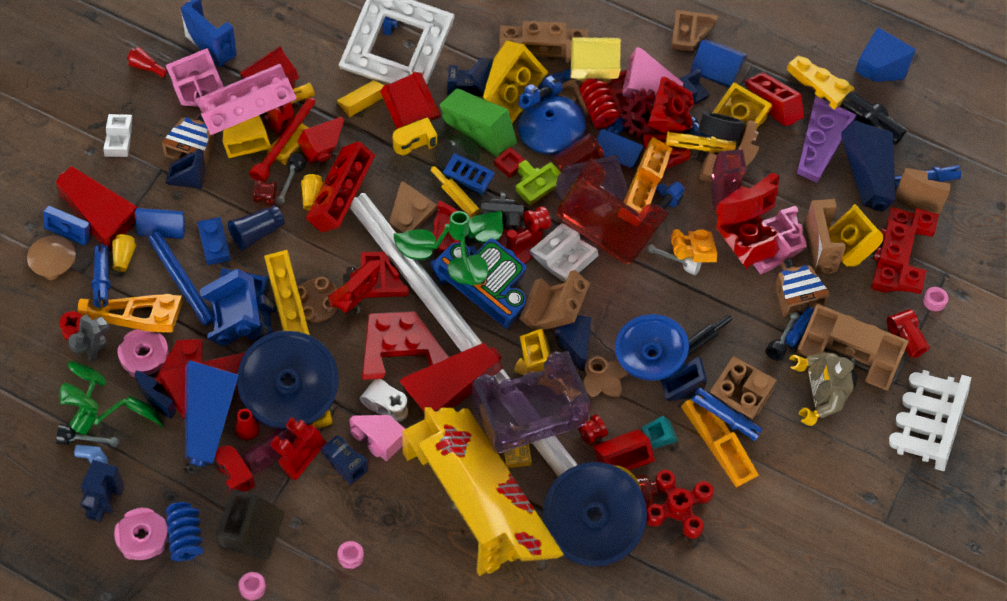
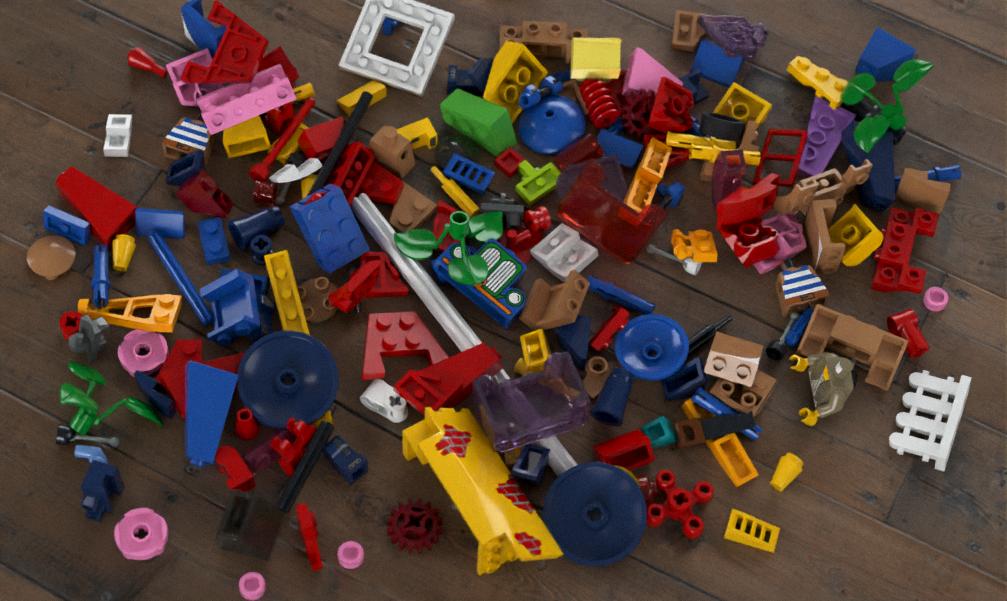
blue piece [166,502,203,561] -> none
bright pink slope [350,415,405,461] -> none
red slope [380,72,441,129] -> none
red wheel [577,414,608,445] -> none
red slope [745,72,804,126] -> none
none -> dark red slope [176,170,234,218]
none -> red wing [180,0,269,83]
none -> dark blue bush [250,235,273,266]
none -> white slope [269,158,323,183]
none -> black axle [275,421,334,514]
none -> blue piece [290,184,370,274]
none -> red wing [296,503,323,571]
none -> black piece [306,91,373,197]
none -> red wing [355,161,404,204]
none -> medium nougat torso [368,126,415,180]
none -> dark red gear [387,498,443,554]
none -> red wing [393,369,463,417]
none -> dark blue slope [511,443,550,487]
none -> blue pin [587,274,656,315]
none -> red wing [588,305,630,351]
none -> dark blue plant [589,367,634,426]
none -> black piece [674,411,755,449]
none -> yellow pin [689,144,760,167]
none -> clear purple plate [698,15,769,58]
none -> medium nougat panel [704,332,763,387]
none -> yellow slope [724,509,780,553]
none -> red window [753,129,808,187]
none -> yellow cone [770,453,804,492]
none -> medium nougat bracket [774,159,873,216]
none -> green plant [841,59,934,154]

